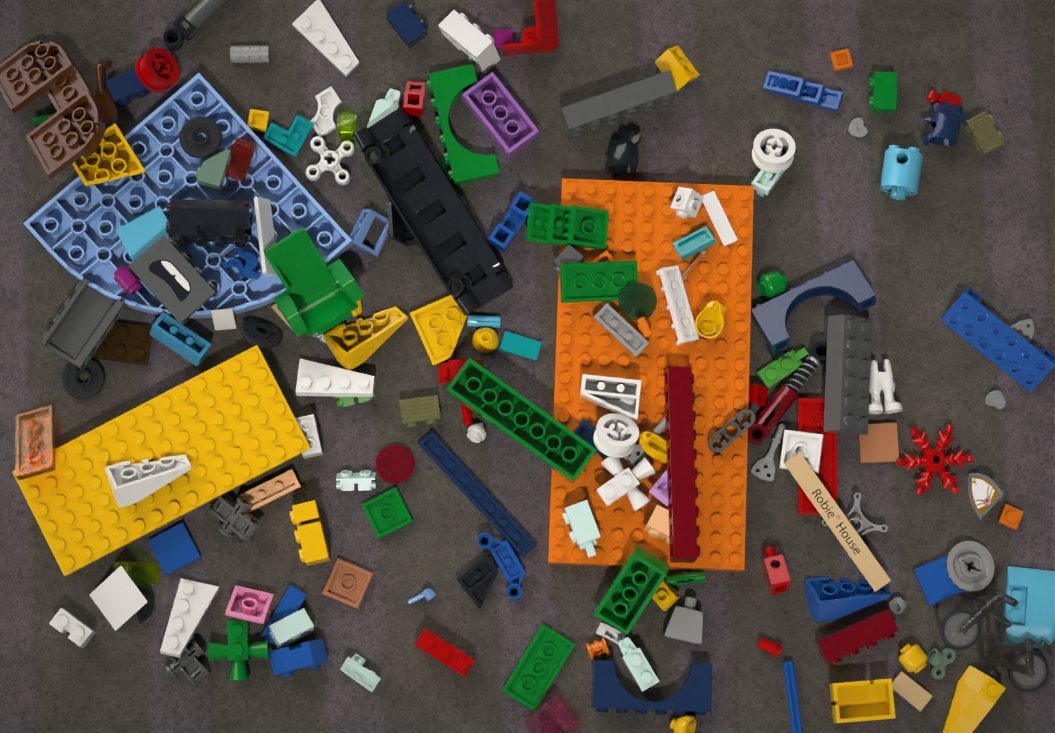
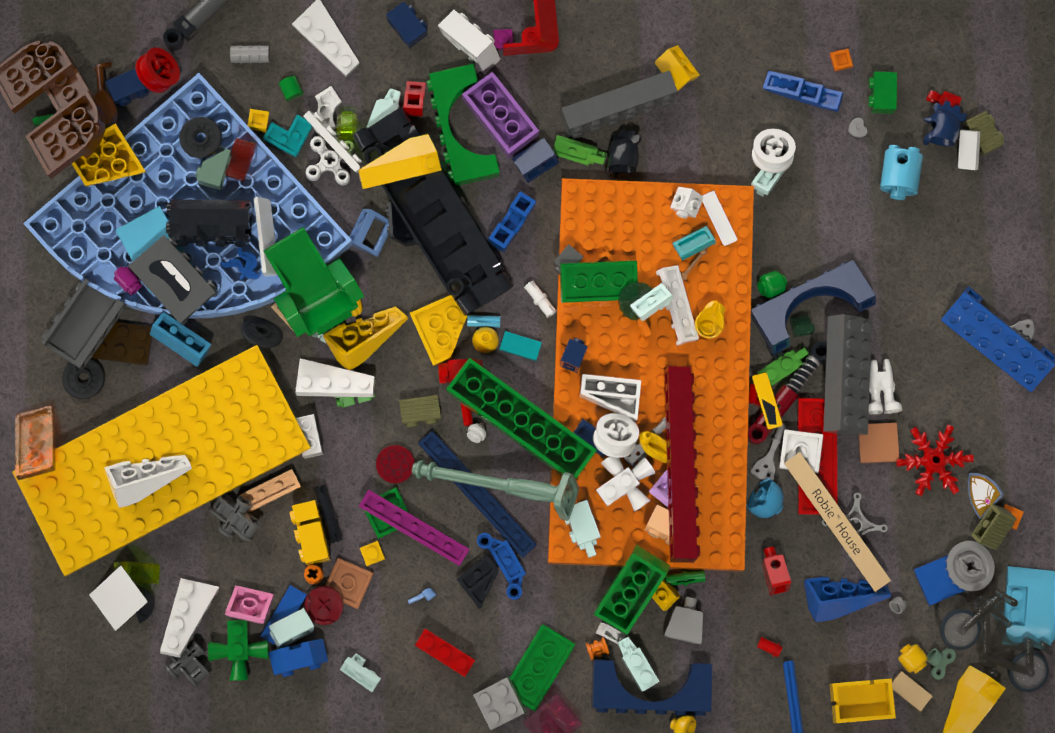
white brick [49,608,96,648] -> none
blue tile [148,522,201,576] -> none
white sticker [211,308,236,330] -> none
light aqua hinge [336,470,376,491] -> none
green slope [525,202,609,249] -> none
light grey plate [593,303,649,358] -> none
dark grey beam [708,409,755,453] -> none
dark red brick [815,609,899,665] -> none
light grey piece [985,390,1006,409] -> none
none -> green brick [279,76,304,102]
none -> white wing [304,111,363,173]
none -> orange bush [304,565,324,584]
none -> dark red tile [304,585,344,625]
none -> black pin [313,484,342,544]
none -> yellow wedge [358,134,441,189]
none -> magenta plate [358,489,470,566]
none -> yellow plate [360,541,385,566]
none -> sand green piece [412,460,579,521]
none -> light grey plate [473,677,526,730]
none -> brick [512,138,560,183]
none -> white pin [524,280,557,318]
none -> bright green hinge [553,135,607,165]
none -> dark blue brick [560,338,588,374]
none -> light aqua hinge [630,283,674,321]
none -> dark azure cylinder [746,478,784,518]
none -> yellow sticker [752,373,783,429]
none -> clear green bracket [790,316,815,338]
none -> white tile [958,130,980,170]
none -> olive brick [971,503,1016,550]

